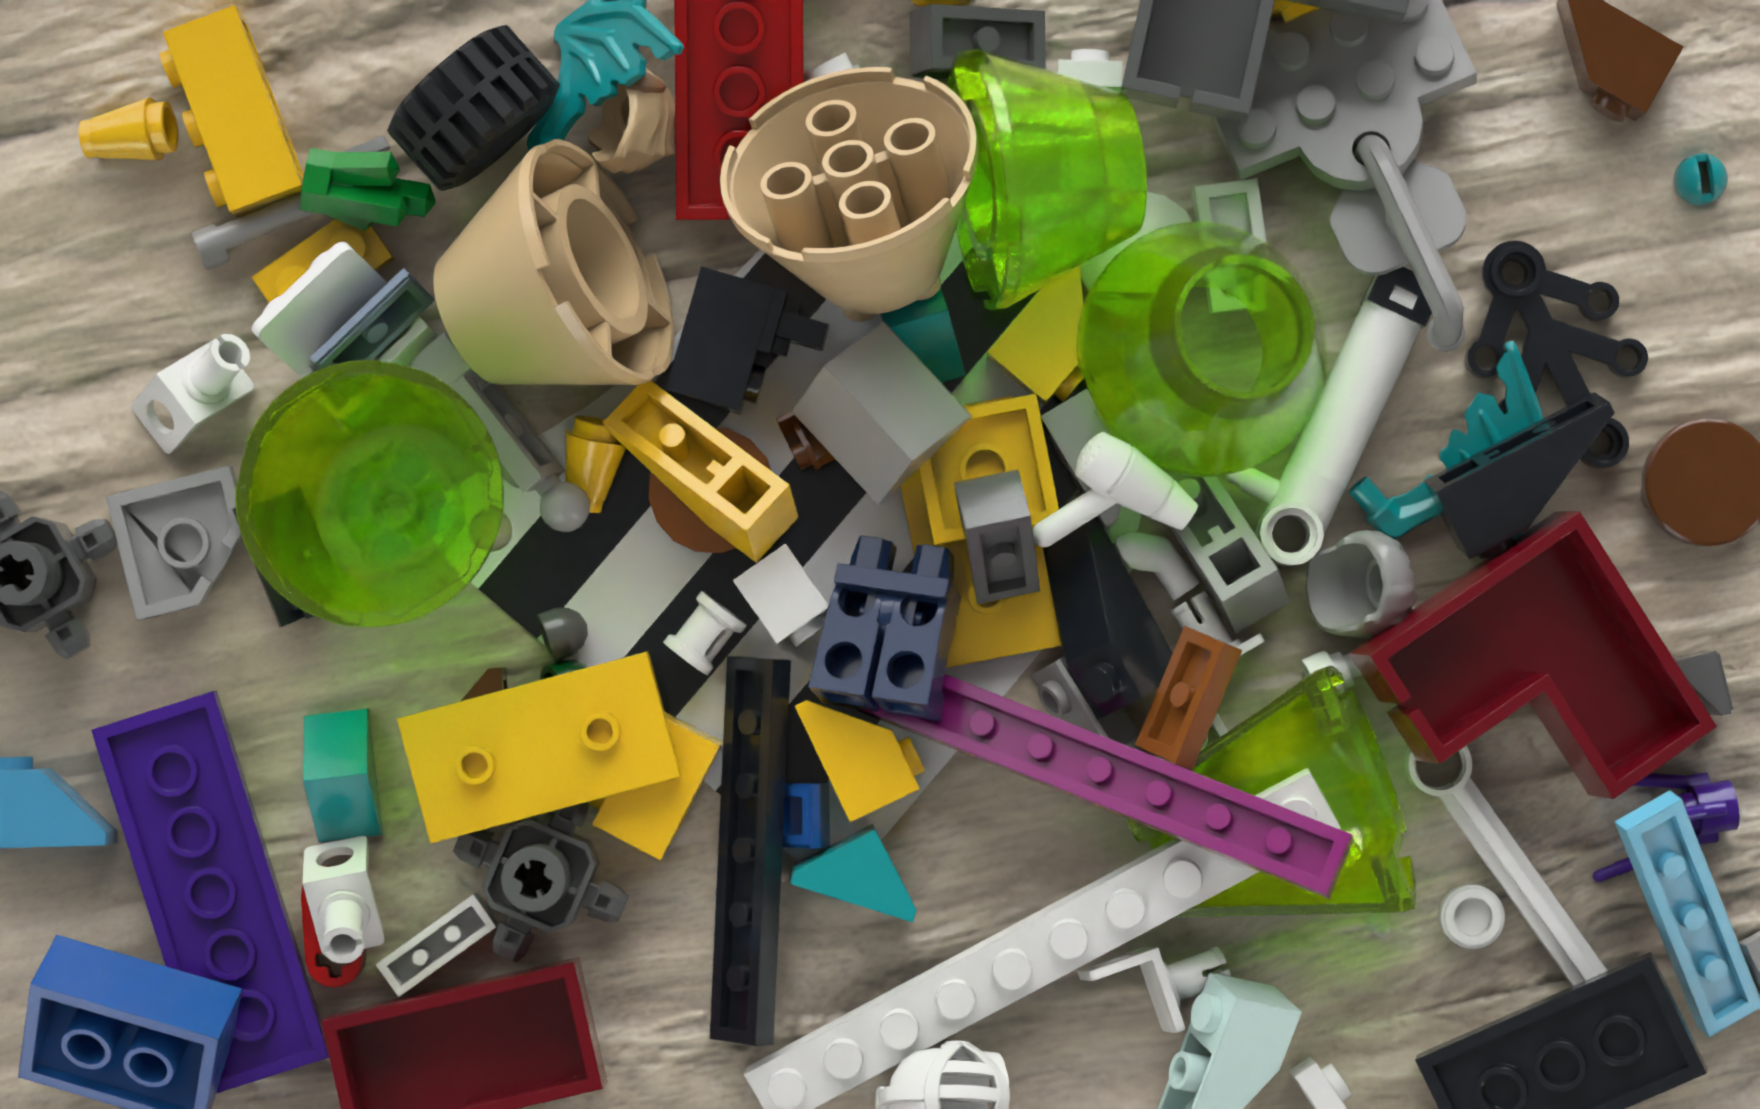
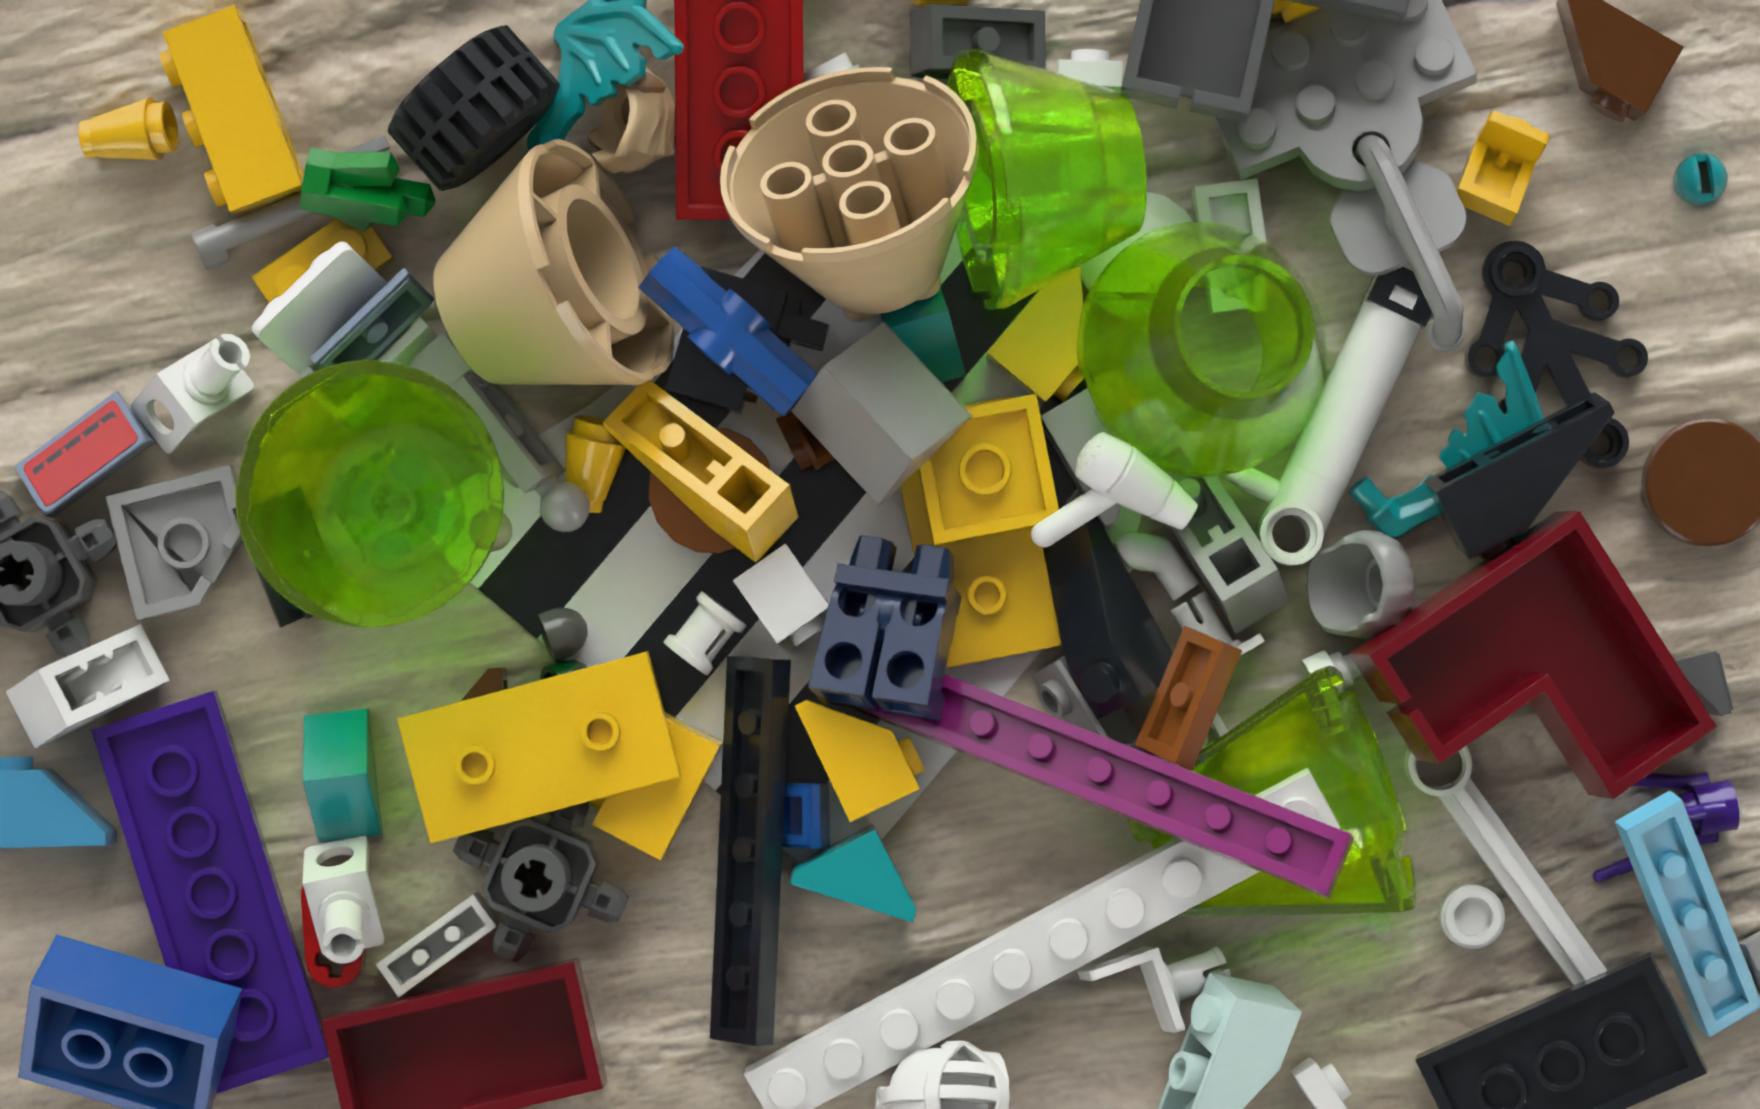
dark grey plate [954,469,1040,604] -> none
none -> white arch [6,624,170,748]
none -> slope [14,391,155,518]
none -> blue piece [638,246,818,417]
none -> yellow bracket [1456,111,1550,226]

